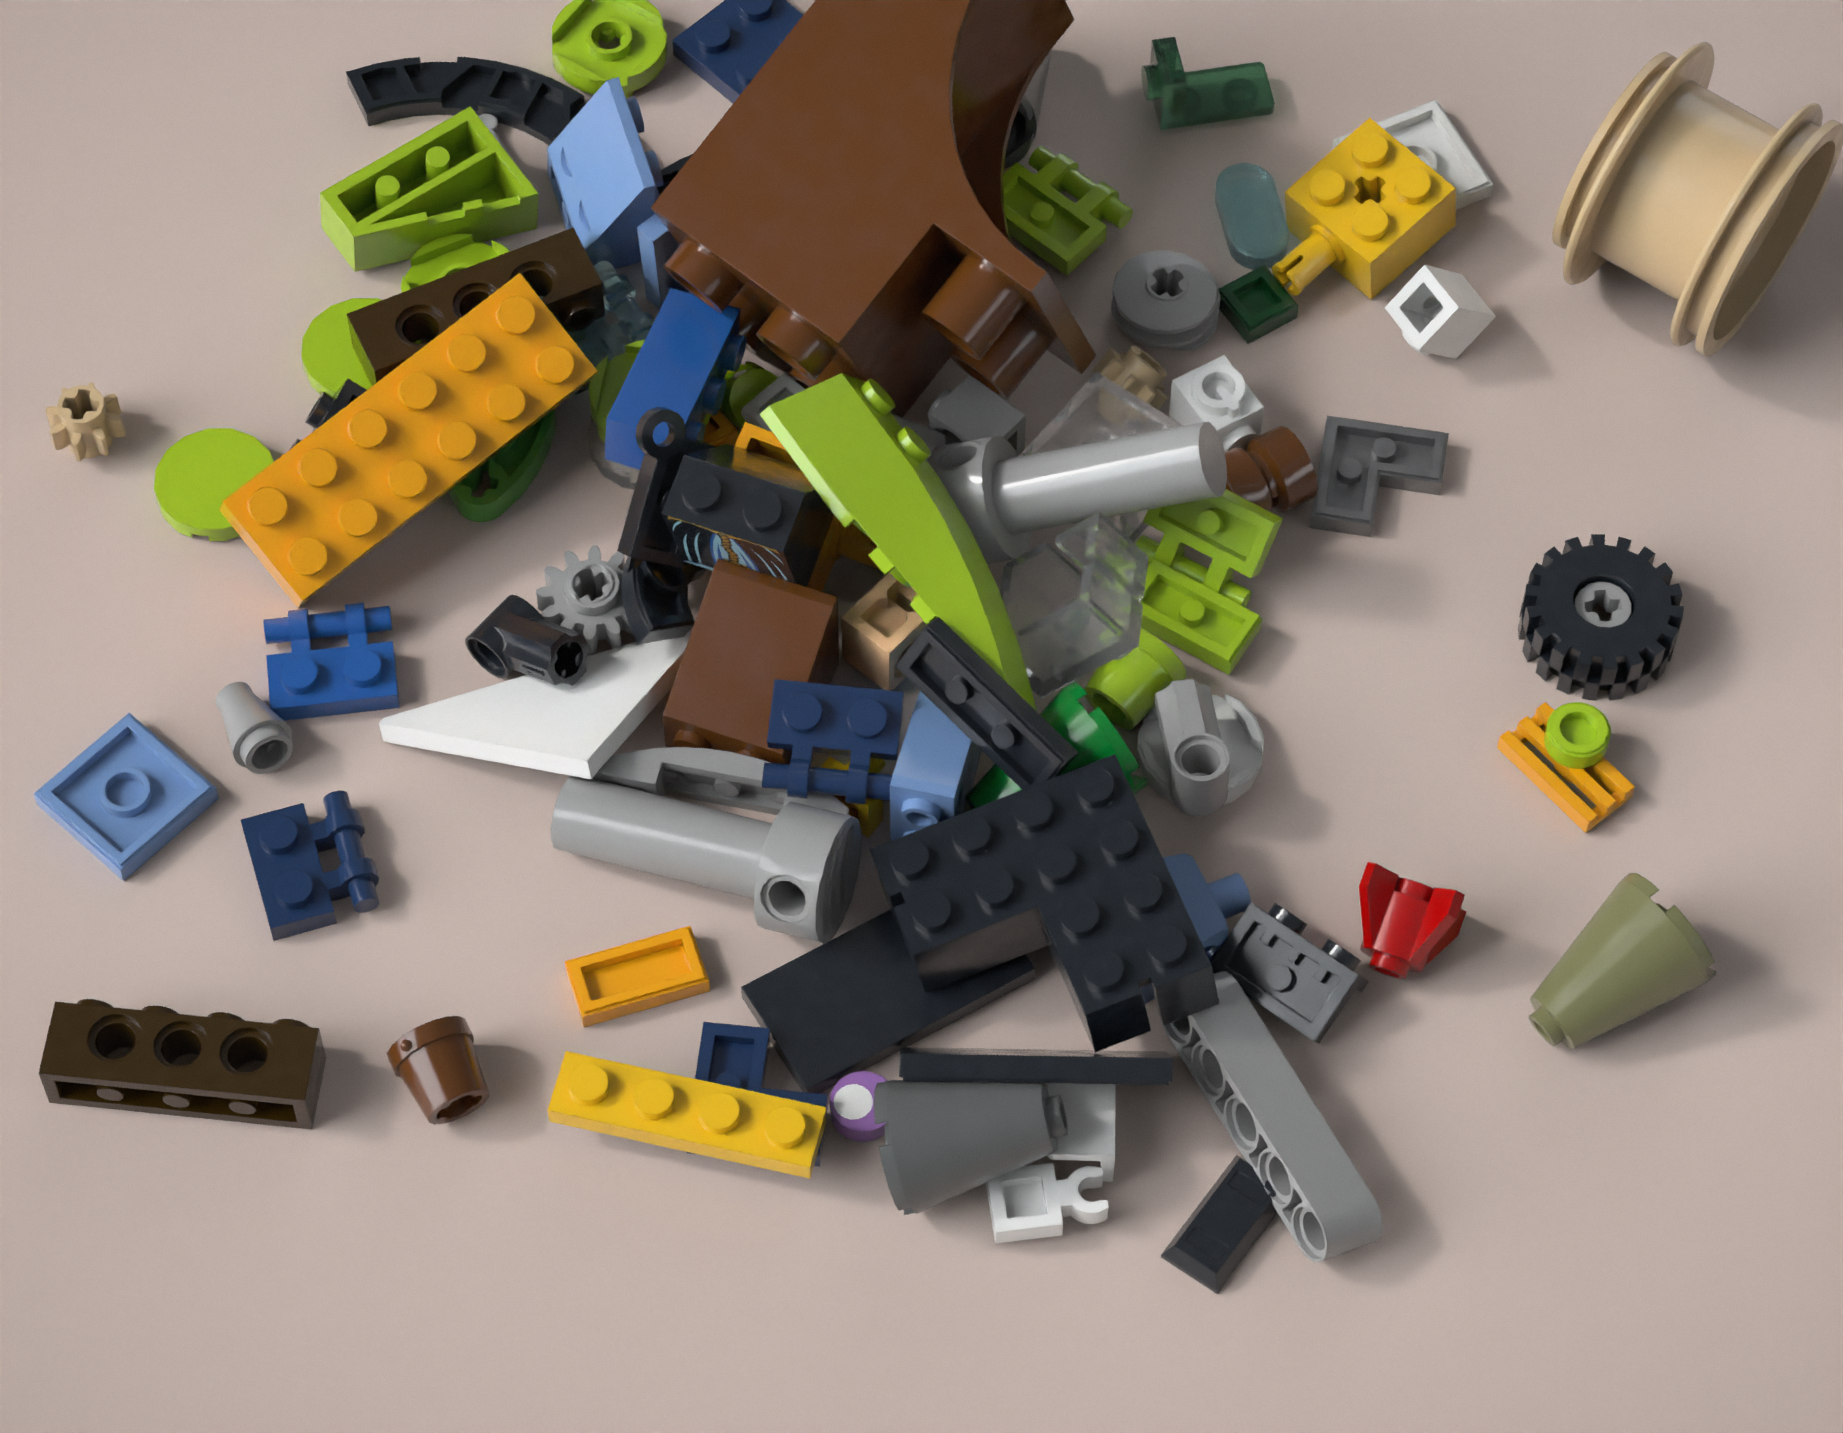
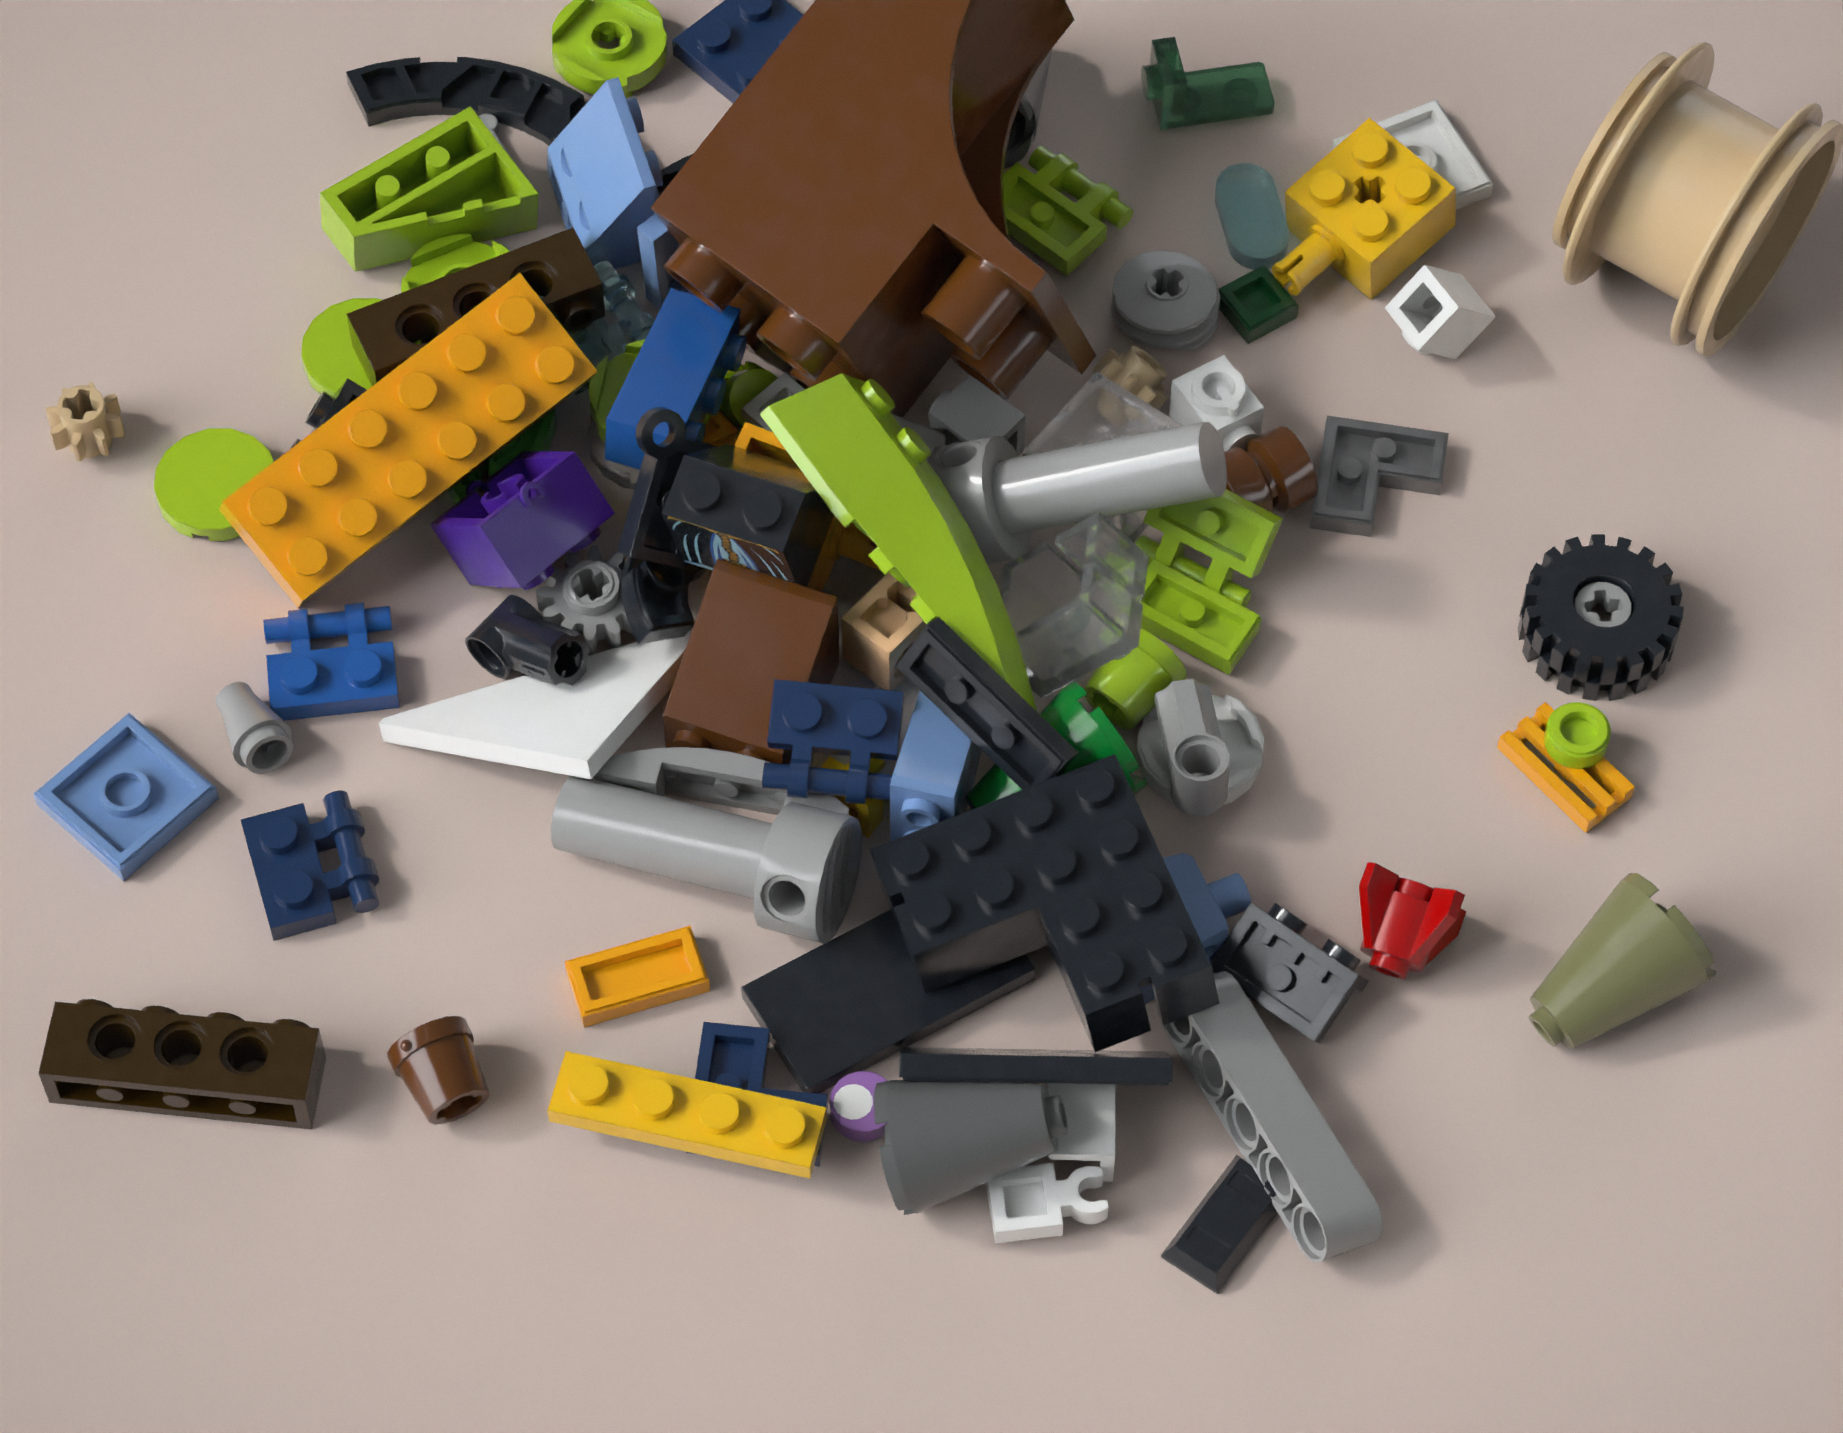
none -> dark purple brick [430,451,615,590]

